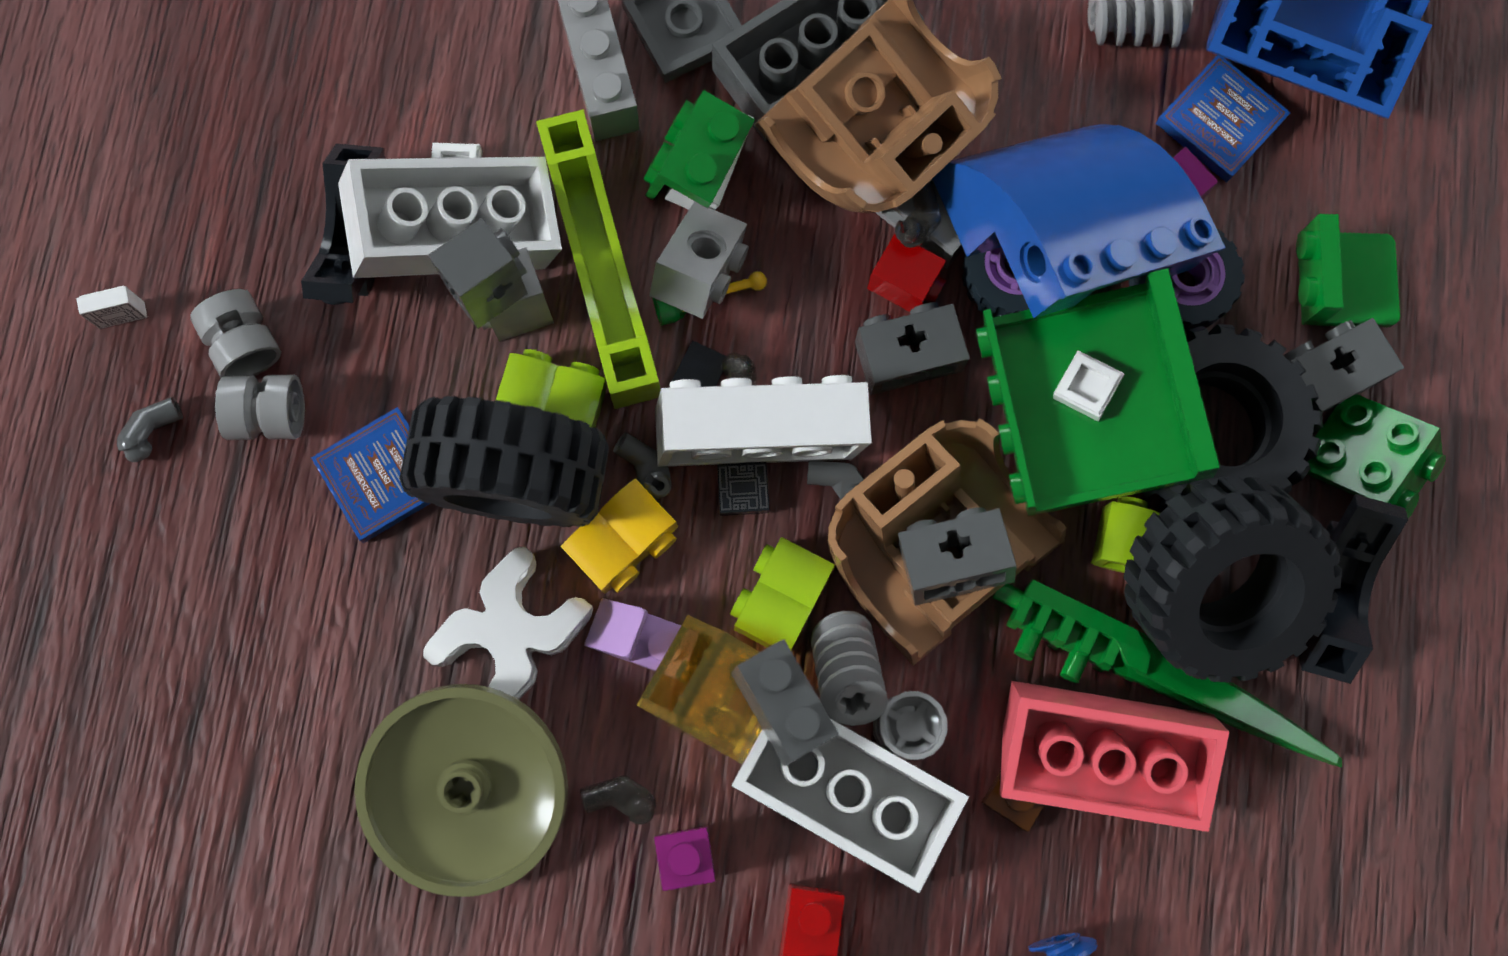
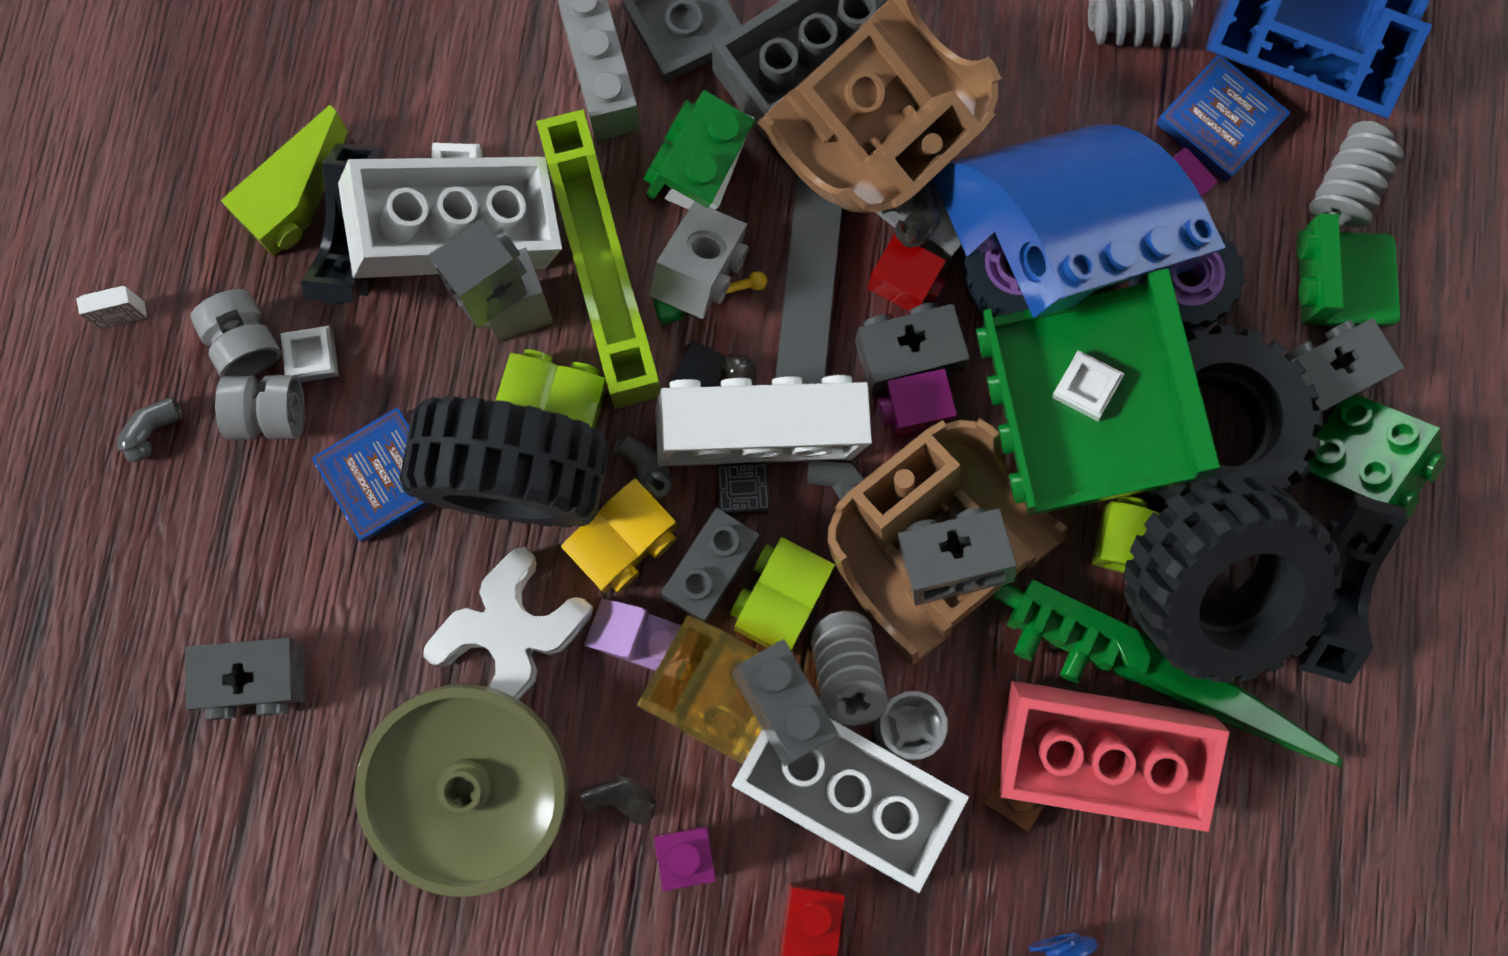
none -> dark grey brick [185,638,305,720]
none -> lime slope [221,105,348,257]
none -> white tile [280,326,339,382]
none -> dark grey brick [661,507,759,627]
none -> dark grey tile [775,176,842,384]
none -> magenta brick [877,369,957,439]
none -> light grey piece [1309,121,1404,228]

